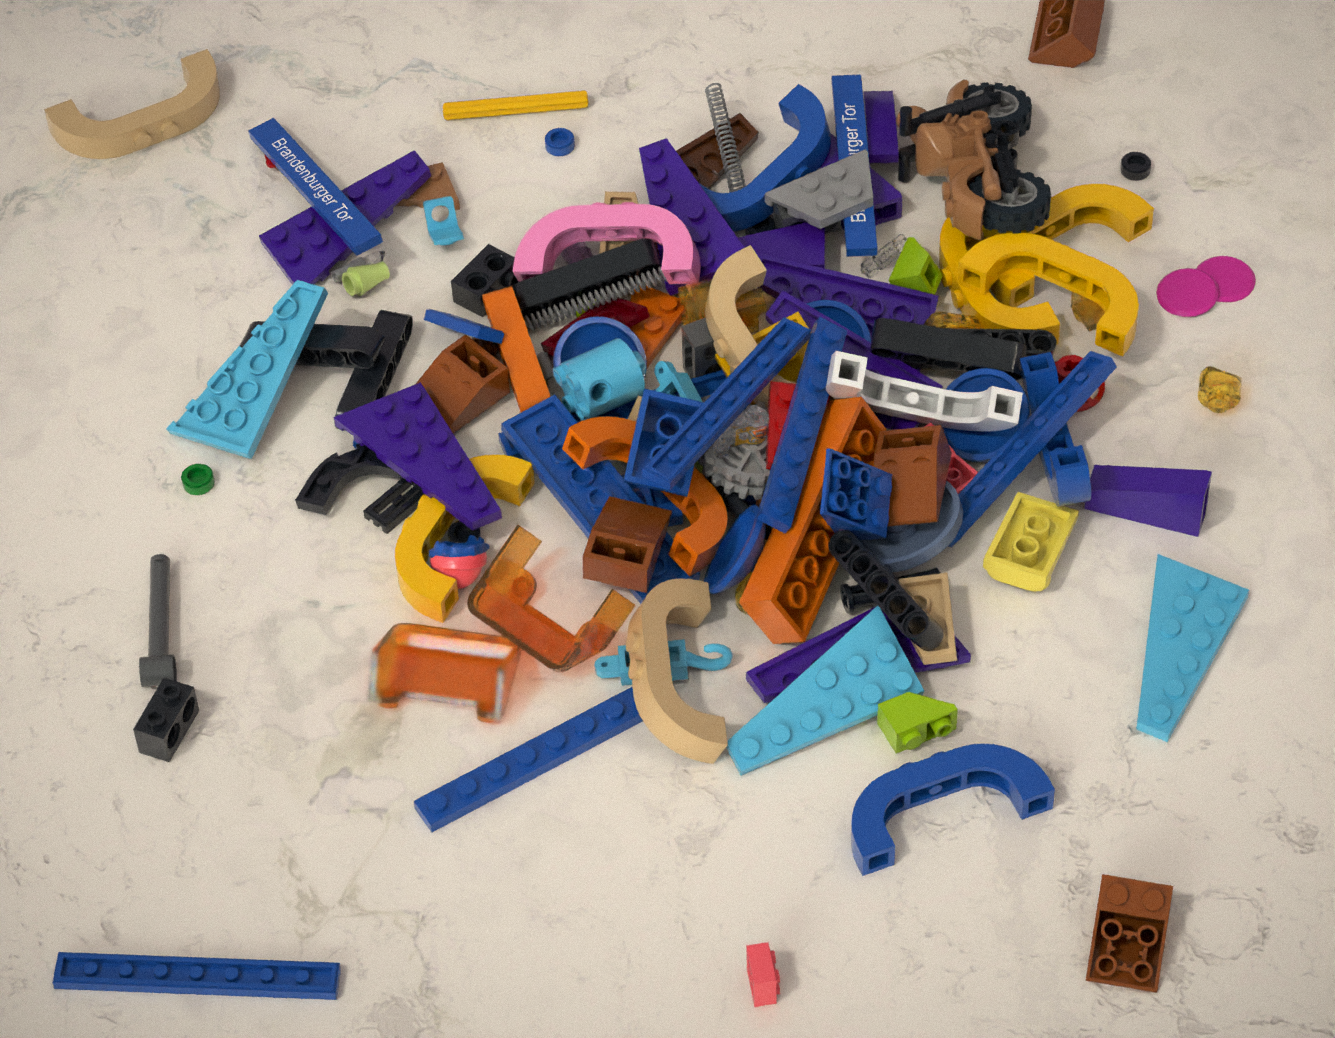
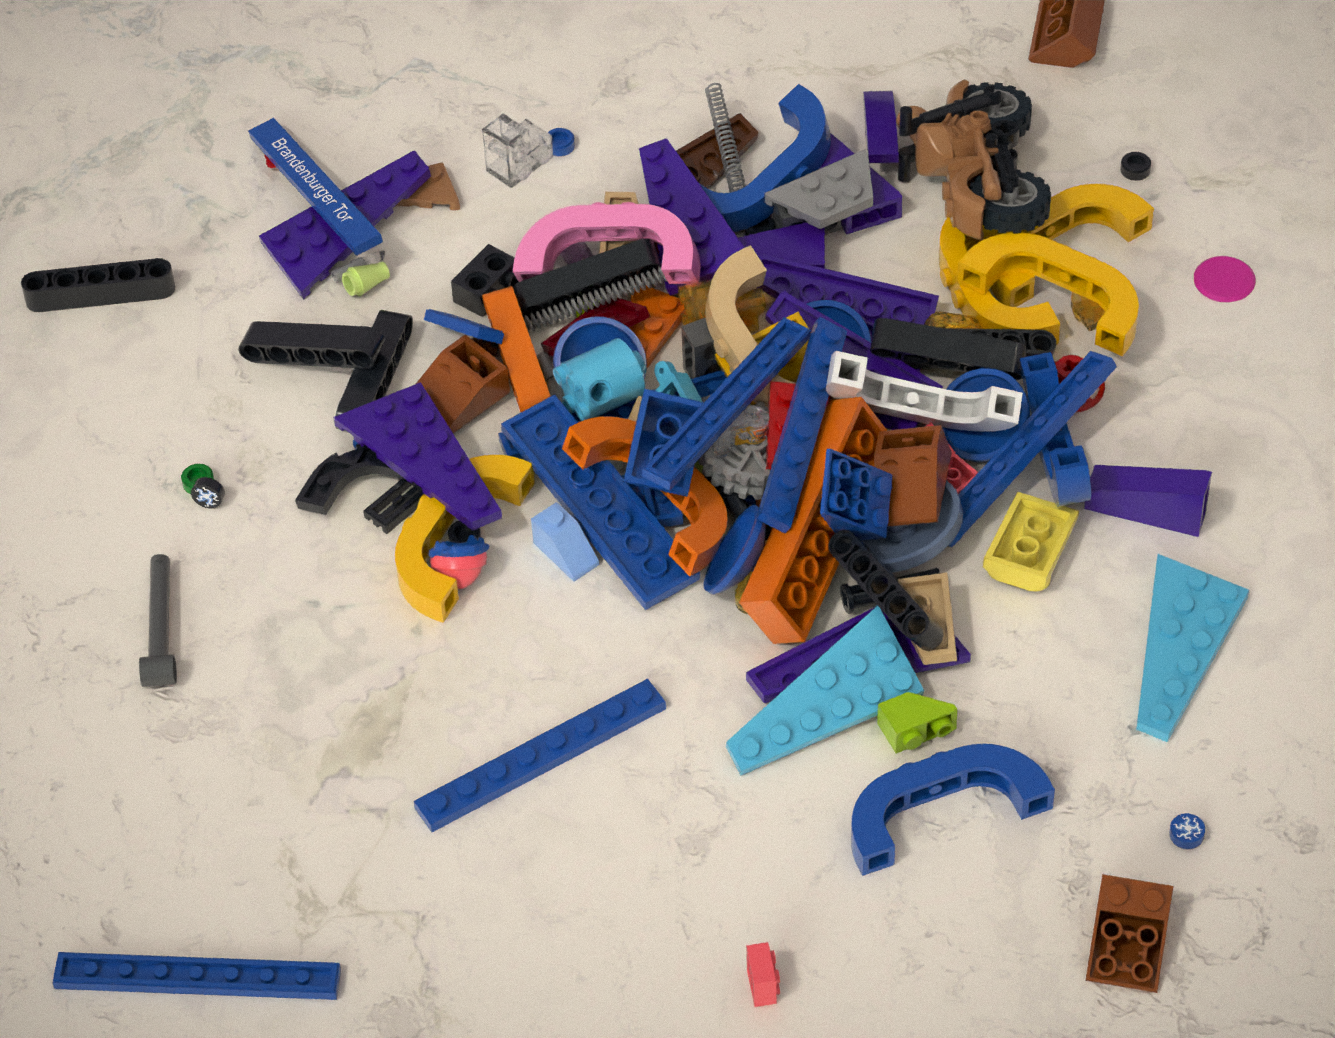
tan arch [44,49,220,159] -> none
black brick [133,678,199,762] -> none
medium azure wing [166,280,328,459] -> none
clear orange windscreen [368,623,523,722] -> none
medium azure bracket [423,196,464,245] -> none
yellow axle [443,90,588,120] -> none
clear orange windscreen [467,525,636,673] -> none
dark orange slope [583,496,672,593] -> none
medium azure piece [594,639,733,686] -> none
tan arch [626,578,728,764] -> none
blue tile [831,74,878,257] -> none
clear axle [861,234,907,278] -> none
lime slope [888,237,943,295] -> none
dark pink piece [1156,268,1219,317] -> none
clear yellow piece [1198,366,1242,413] -> none
none -> black beam [21,258,176,312]
none -> black tile [191,477,225,509]
none -> clear brick [482,113,553,188]
none -> light blue slope [531,502,599,581]
none -> blue tile [1169,813,1205,849]

